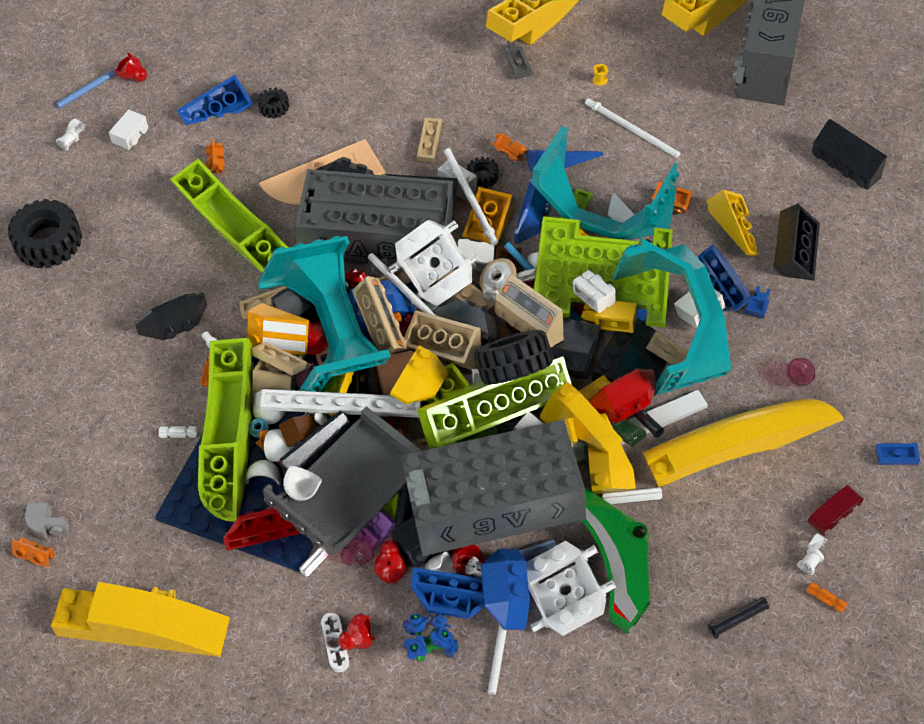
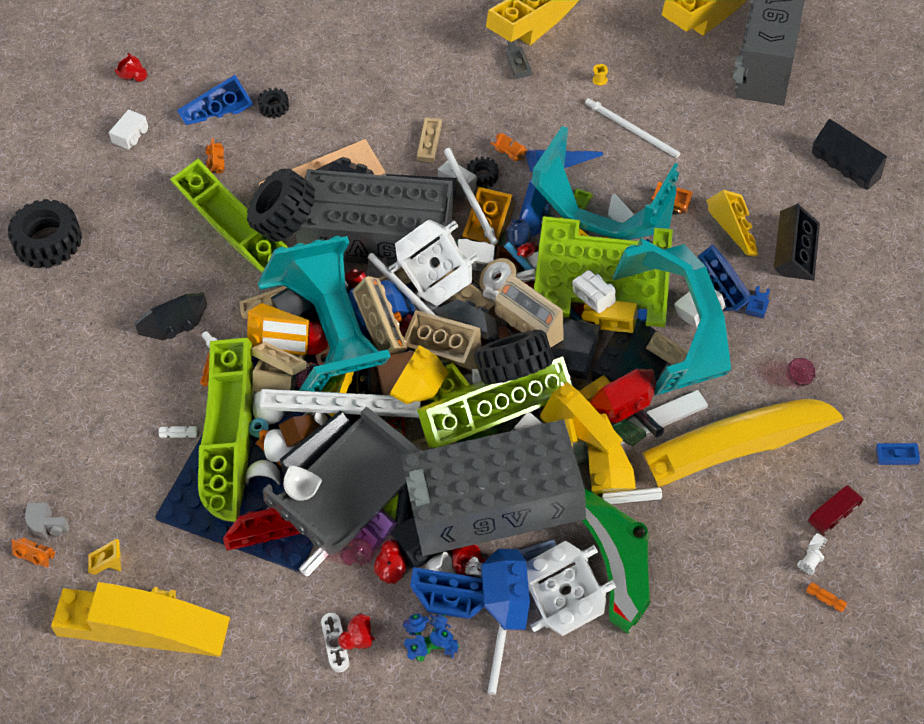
medium blue bar [56,70,116,109] -> none
white connector [56,119,86,151] -> none
black pin [708,597,769,639] -> none
none -> yellow slope [88,539,121,575]
none -> black tyre [247,168,315,242]
none -> dark blue head [506,219,531,248]
none -> red axle [517,242,539,257]

